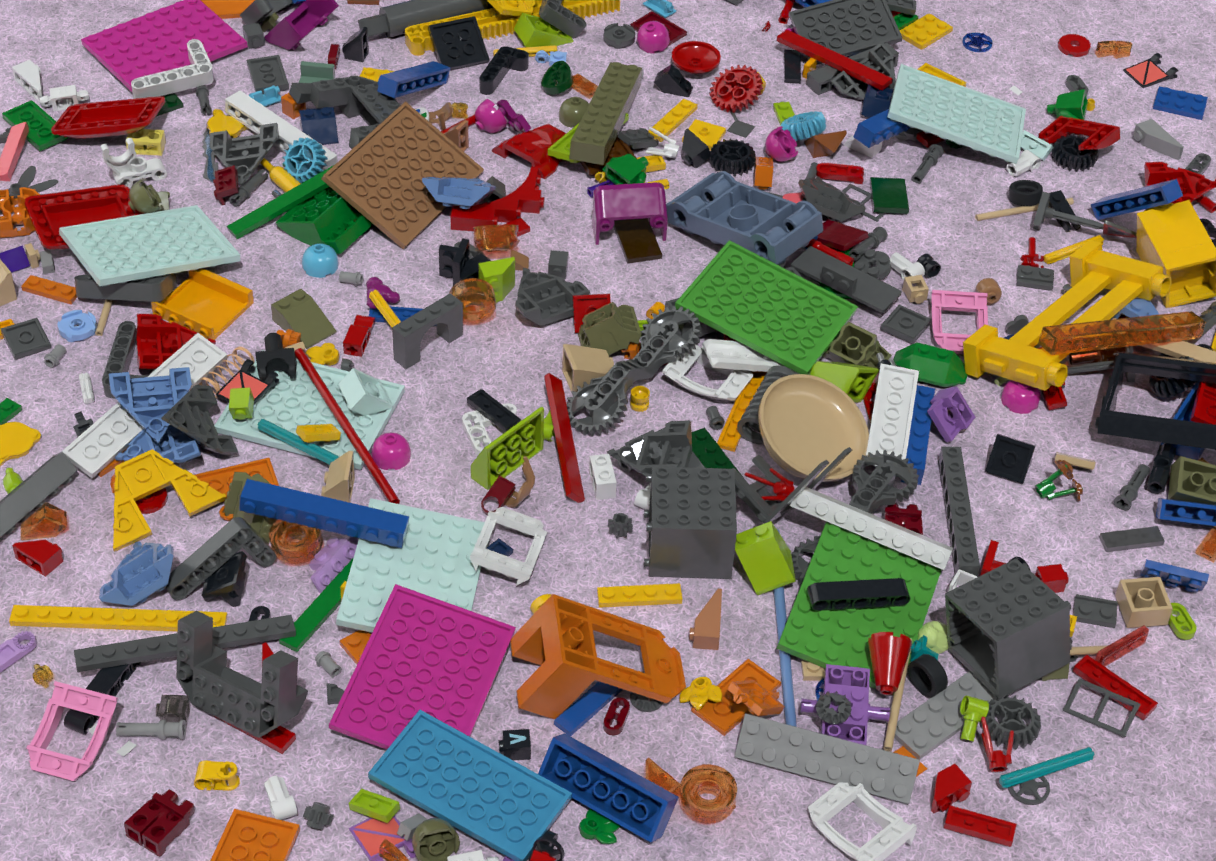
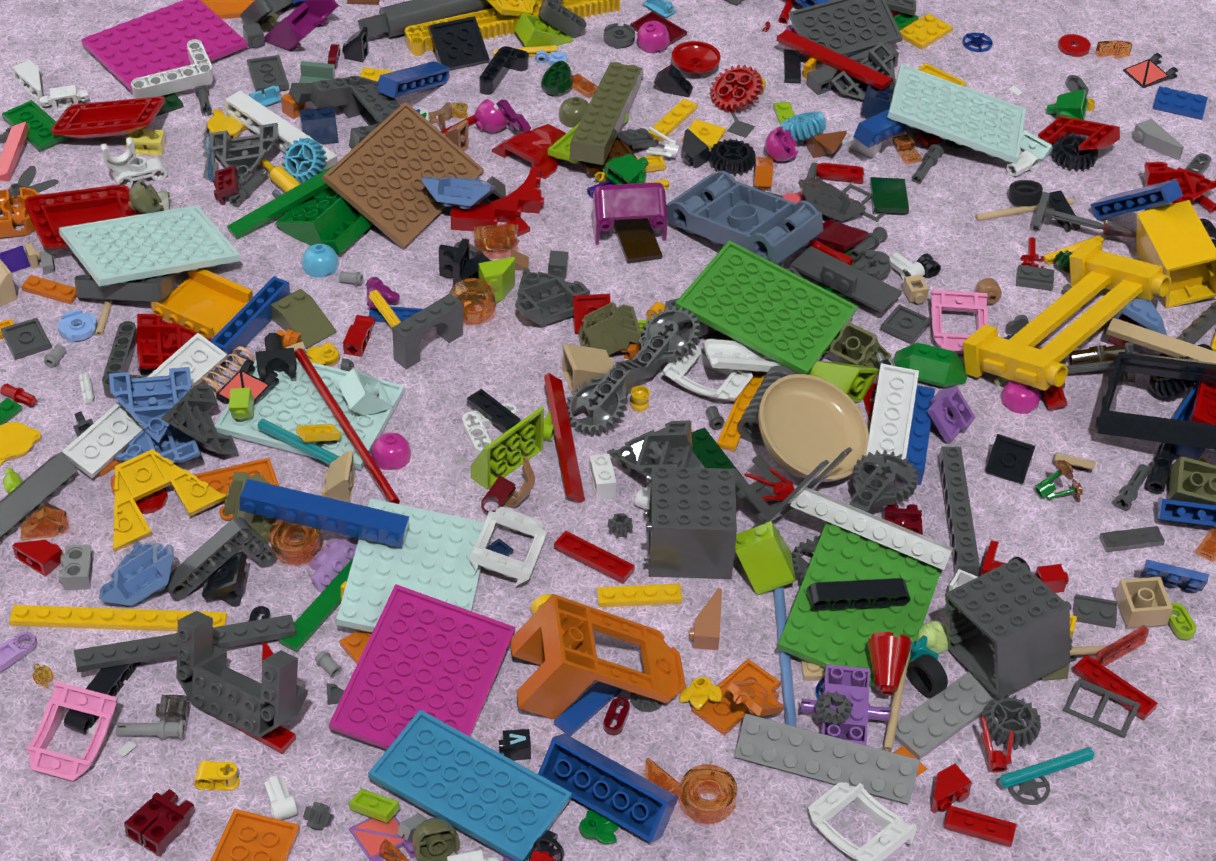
lime pin [960,695,989,742] -> none
clear orange brick [1038,311,1206,355] -> none
none -> red axle [0,383,37,406]
none -> light grey brick [59,545,94,590]
none -> blue brick [210,276,290,365]
none -> red plate [554,530,635,584]
none -> clear orange slope [892,134,922,165]
none -> dark green gear [1055,250,1072,271]

